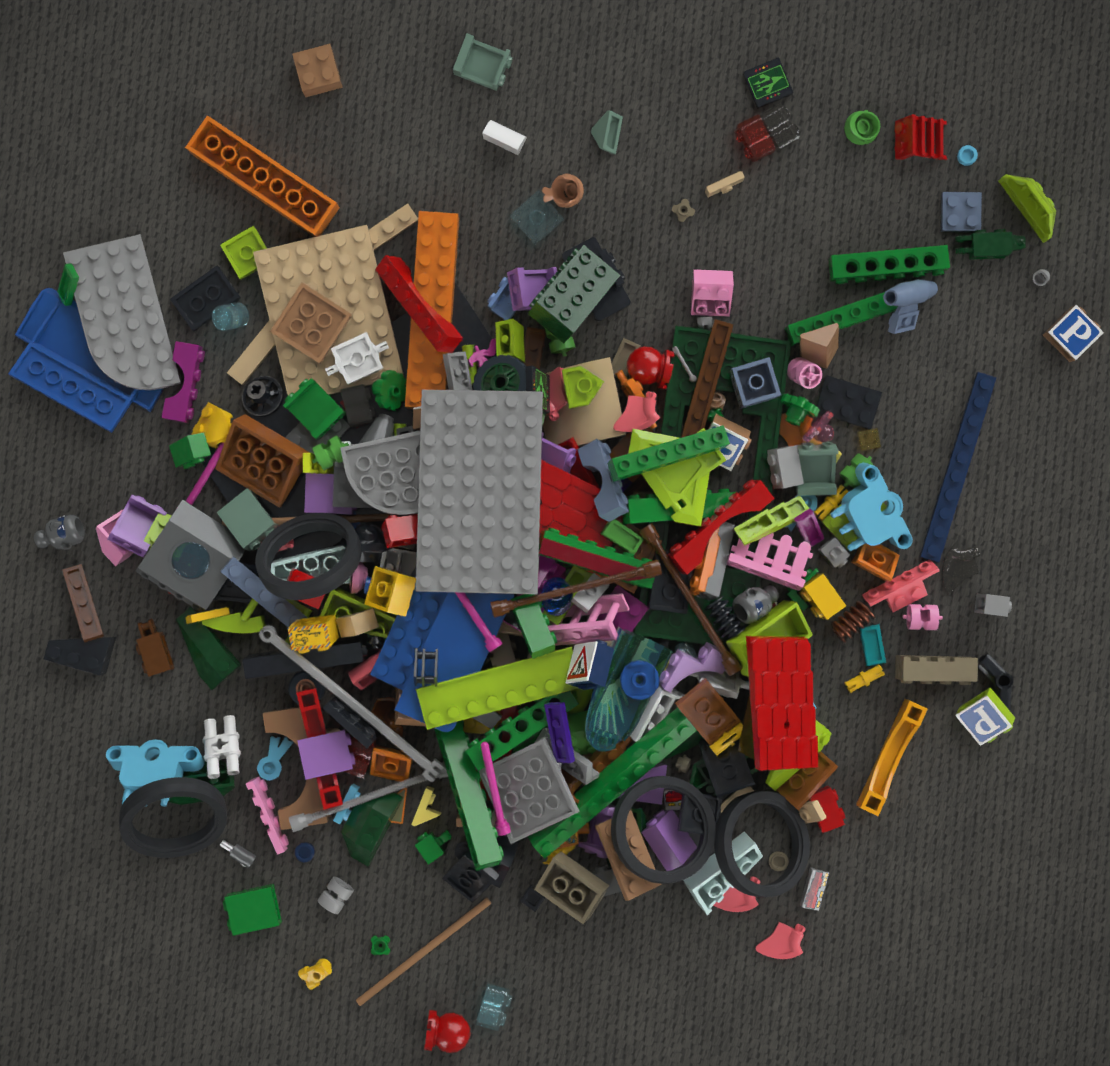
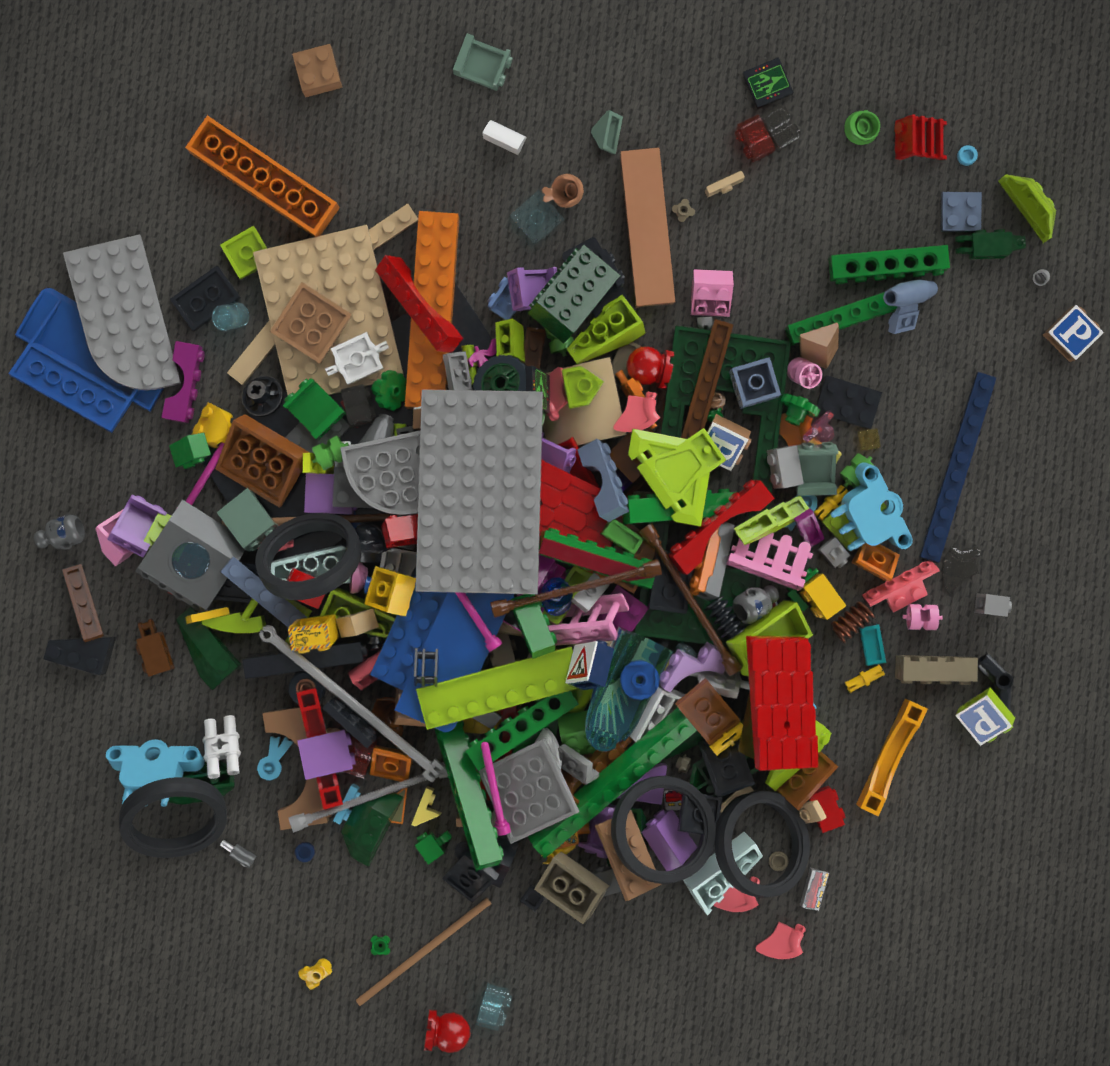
green tile [57,263,79,306] -> none
green brick [223,884,282,936] -> none
bright pink wing [246,776,289,855] -> none
light grey wheel [317,876,354,914] -> none
dark purple plate [544,702,575,763] -> none
green brick [607,425,730,482] -> none
light grey hinge [672,346,697,383] -> none
none -> lime wedge [567,295,646,365]
none -> nougat tile [620,148,675,308]

